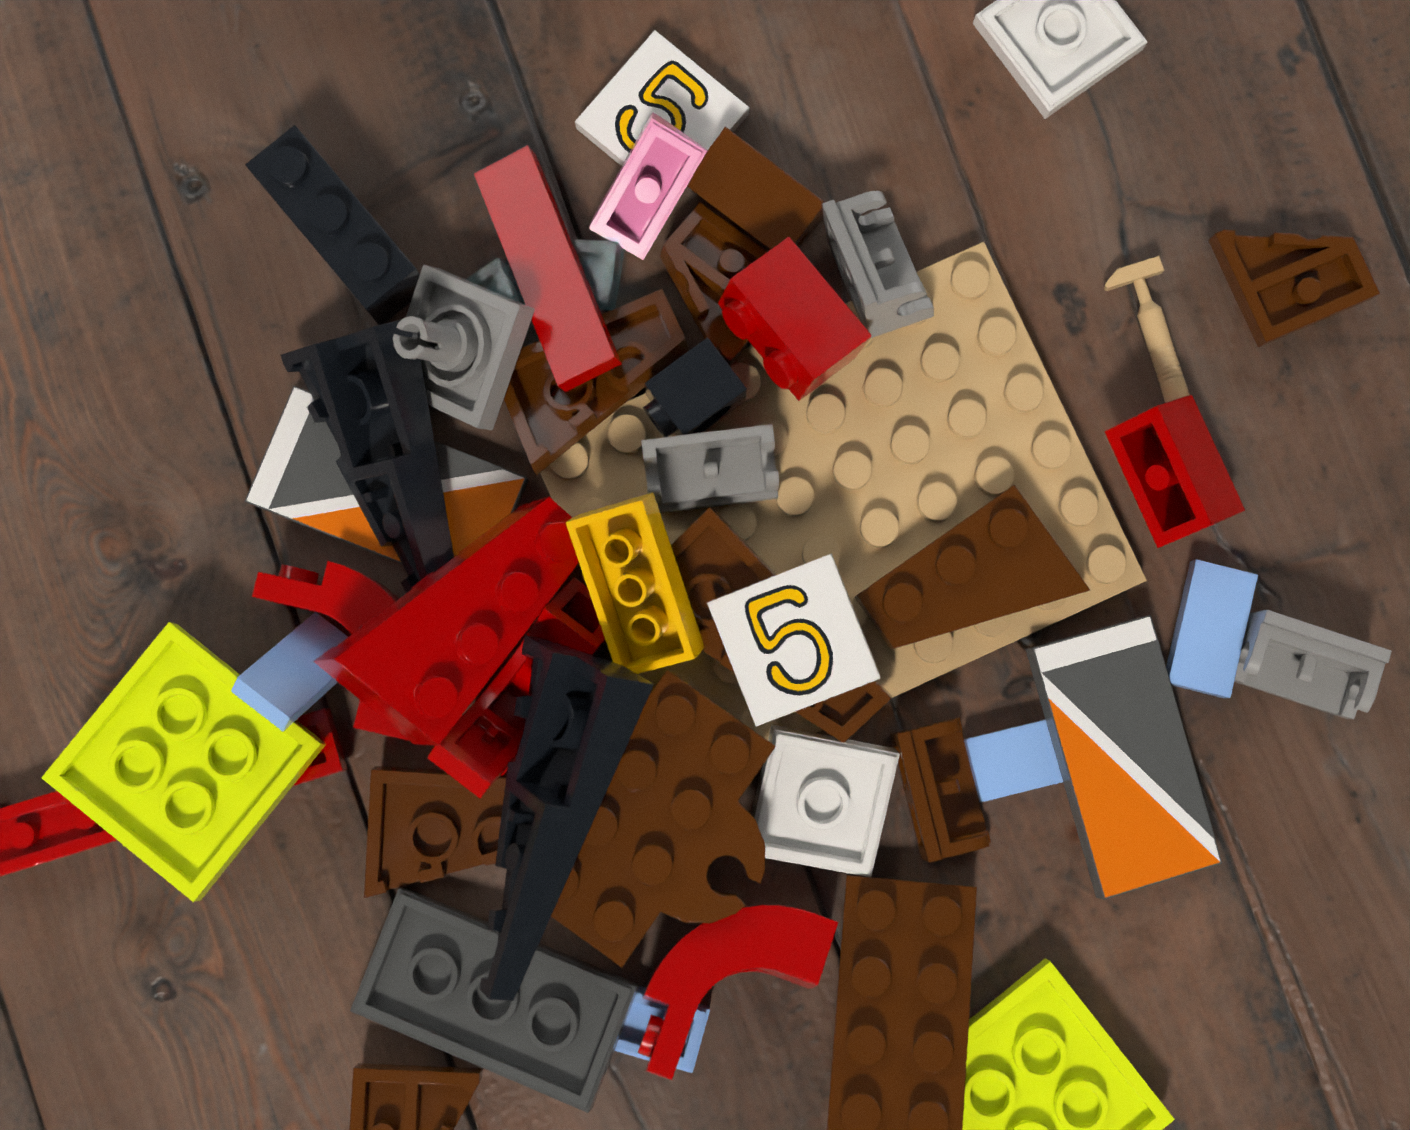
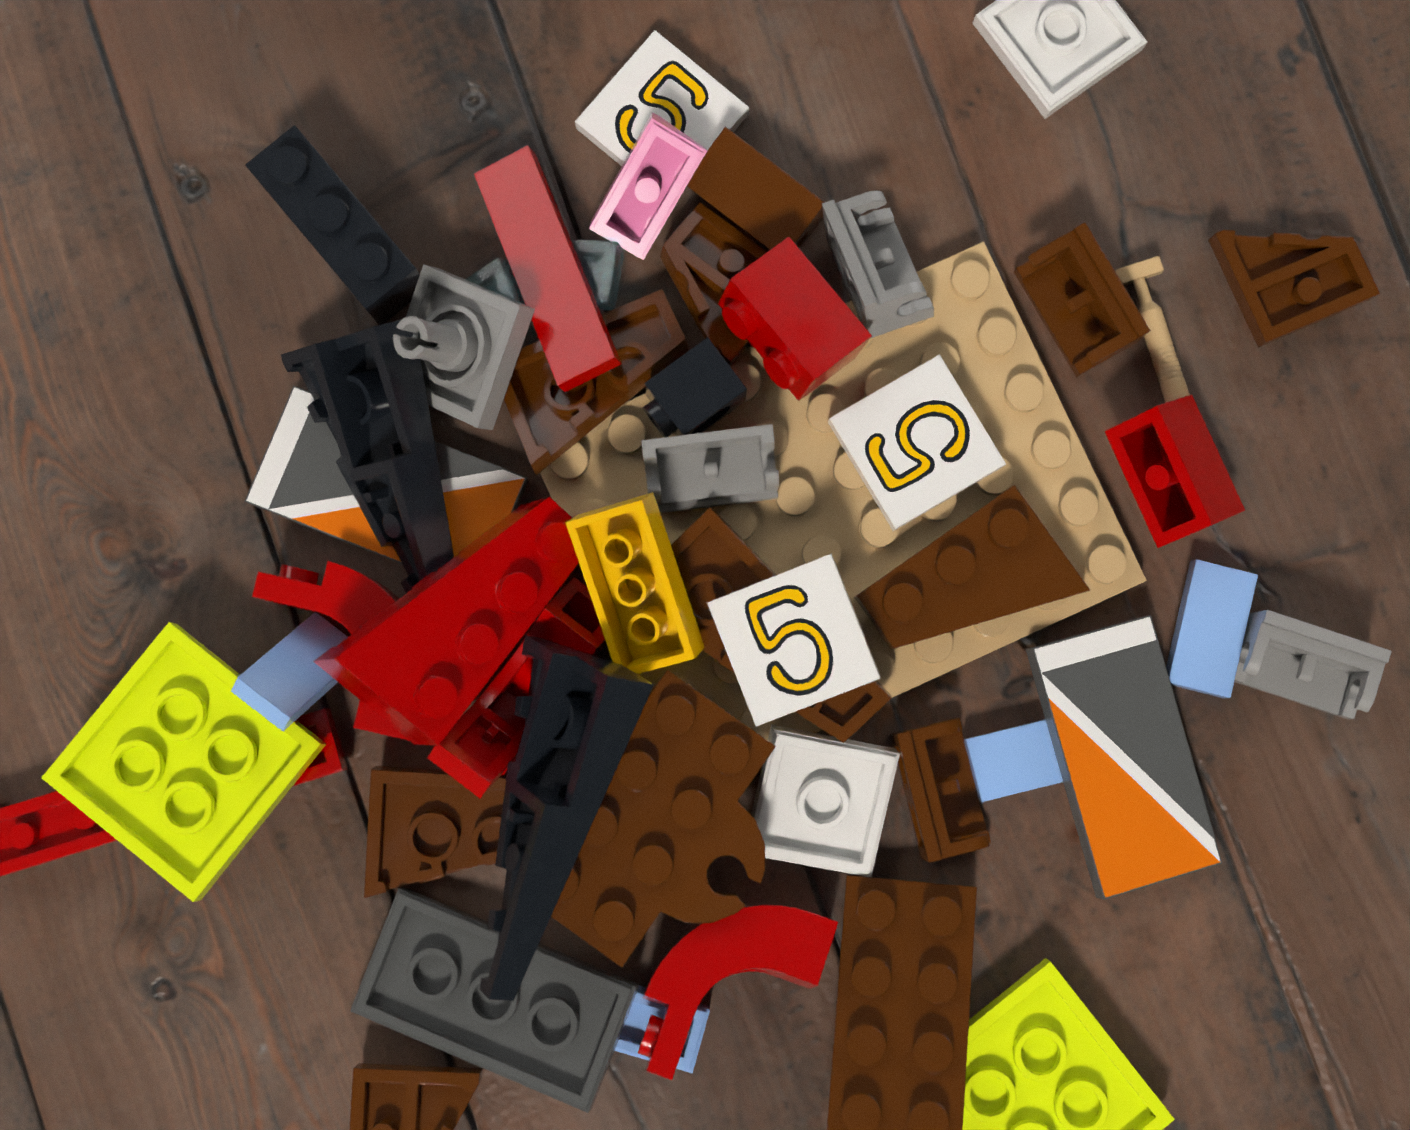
none -> white tile [828,354,1006,531]
none -> reddish brown hinge [1014,222,1151,378]

